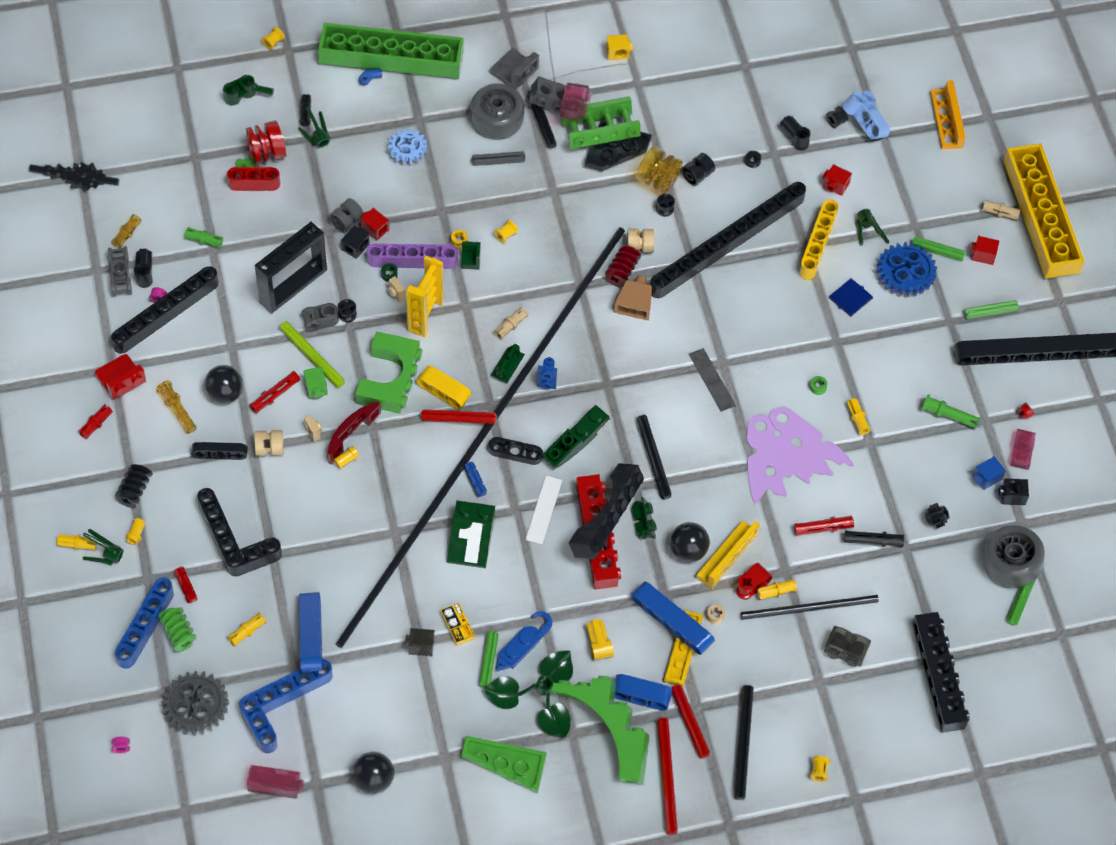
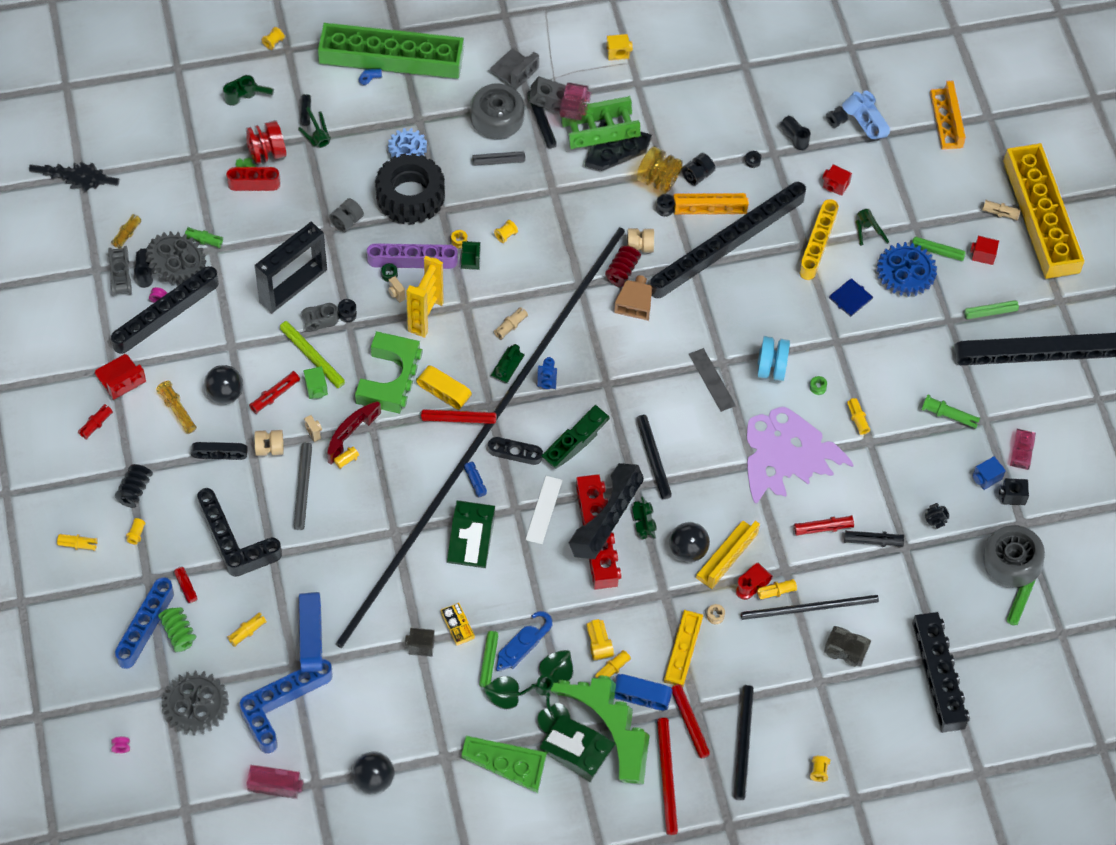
dark green plant [83,529,124,566] -> none
black brick [341,225,370,259] -> none
red brick [360,208,390,241] -> none
blue beam [631,581,715,655] -> none
red hinge [1018,402,1035,419] -> none
none -> dark grey gear [145,231,207,284]
none -> dark grey axle [294,442,312,530]
none -> black tyre [375,153,445,224]
none -> dark green slope [539,714,615,782]
none -> yellow axle [595,650,631,678]
none -> light orange fence [674,193,749,215]
none -> medium azure wheel [757,336,790,381]

